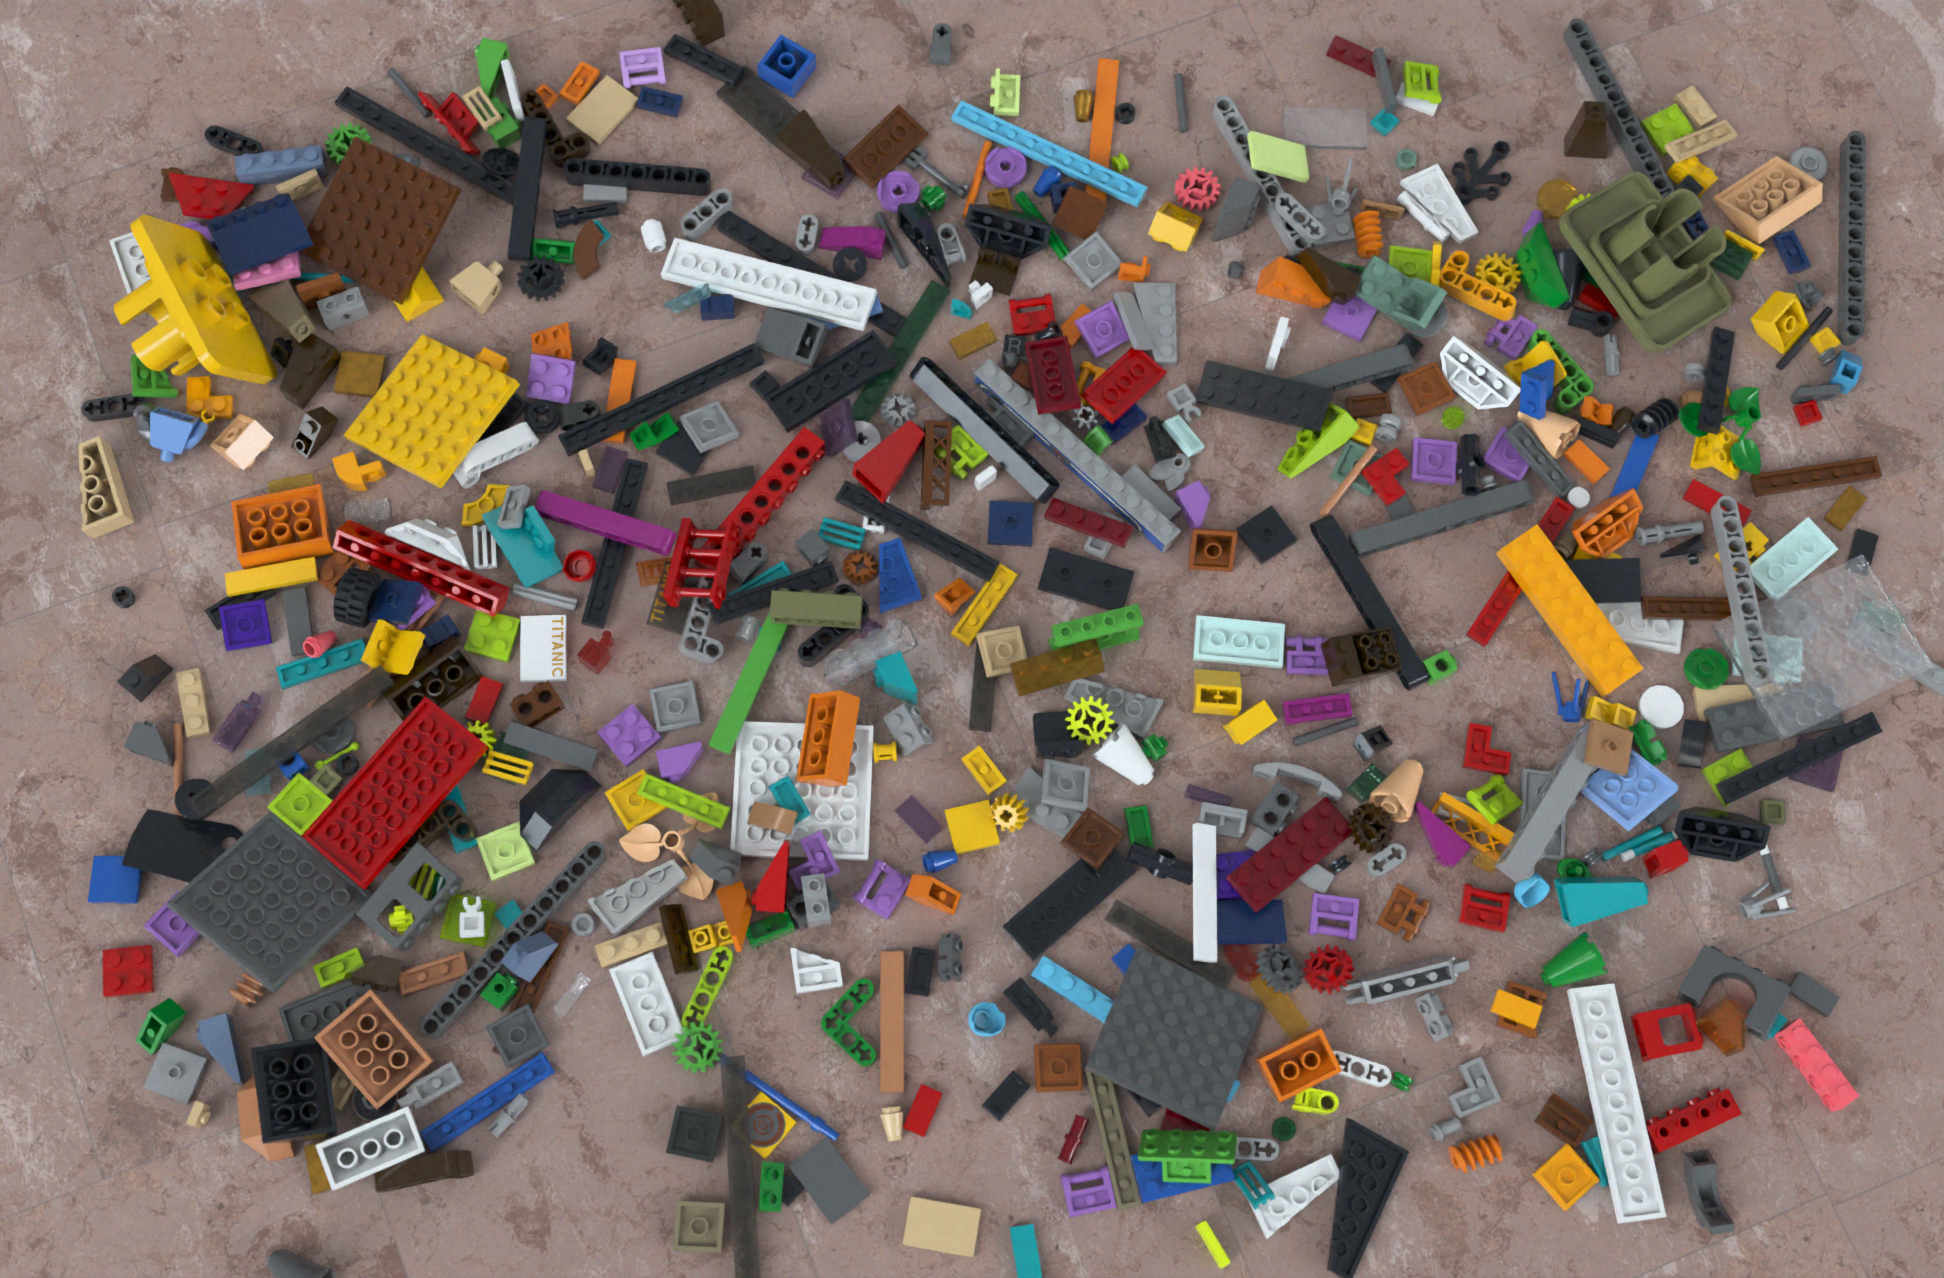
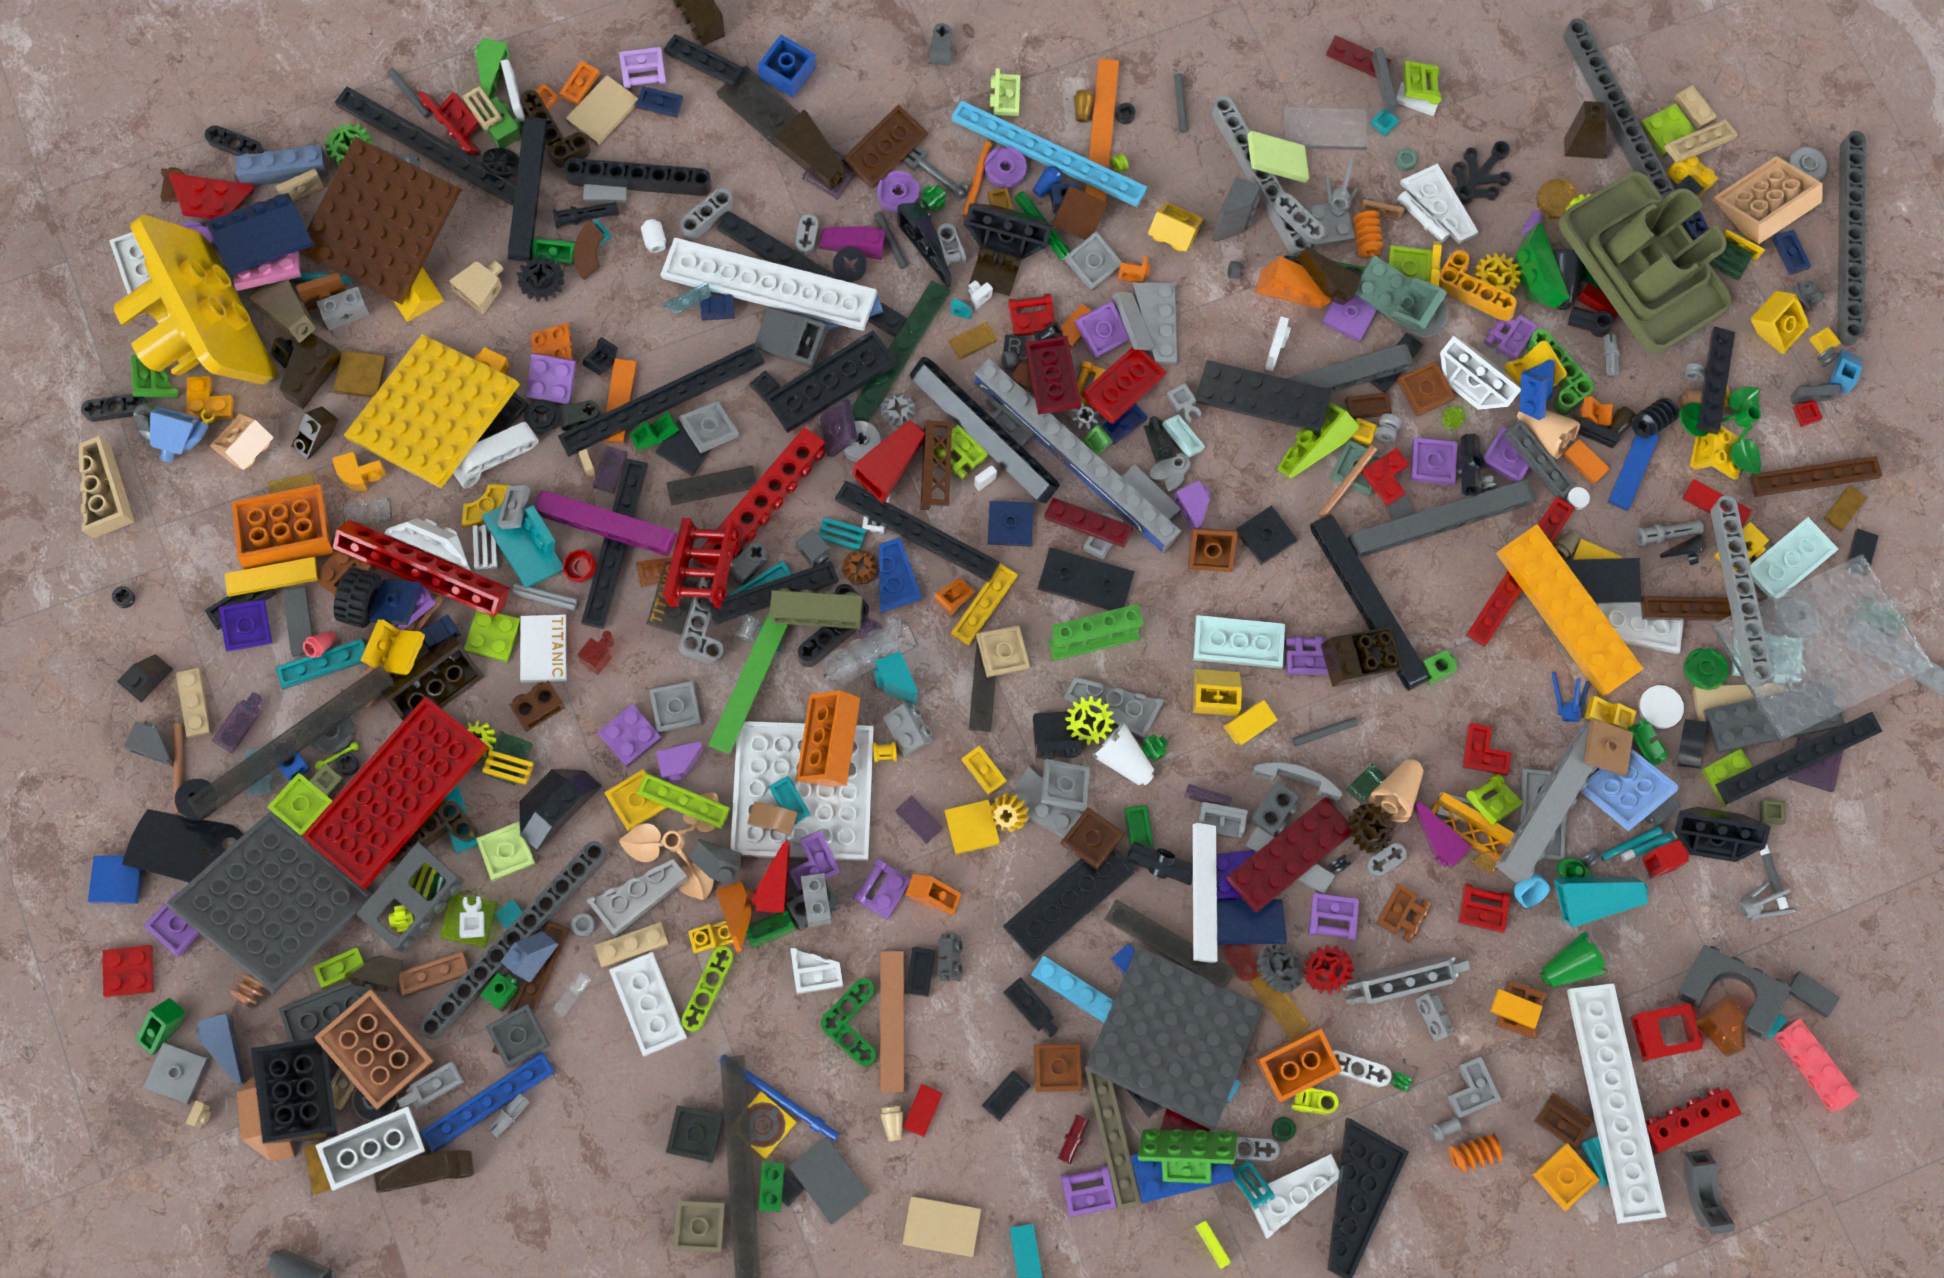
red tile [465,676,504,725] -> none
dark grey tile [503,720,598,771] -> none
dark brown plate [659,904,698,975] -> none
bright green gear [671,1021,723,1073] -> none
blue cone [922,849,958,874] -> none
medium azure hair [968,1002,1006,1038] -> none
pearl gold brick [1010,638,1105,697] -> none
coral gear [1174,167,1221,212] -> none
magenta plate [1282,693,1353,725] -> none
black slope [1353,725,1393,761] -> none
orange wedge [1572,488,1643,559] -> none
black bar [1776,307,1833,370] -> none

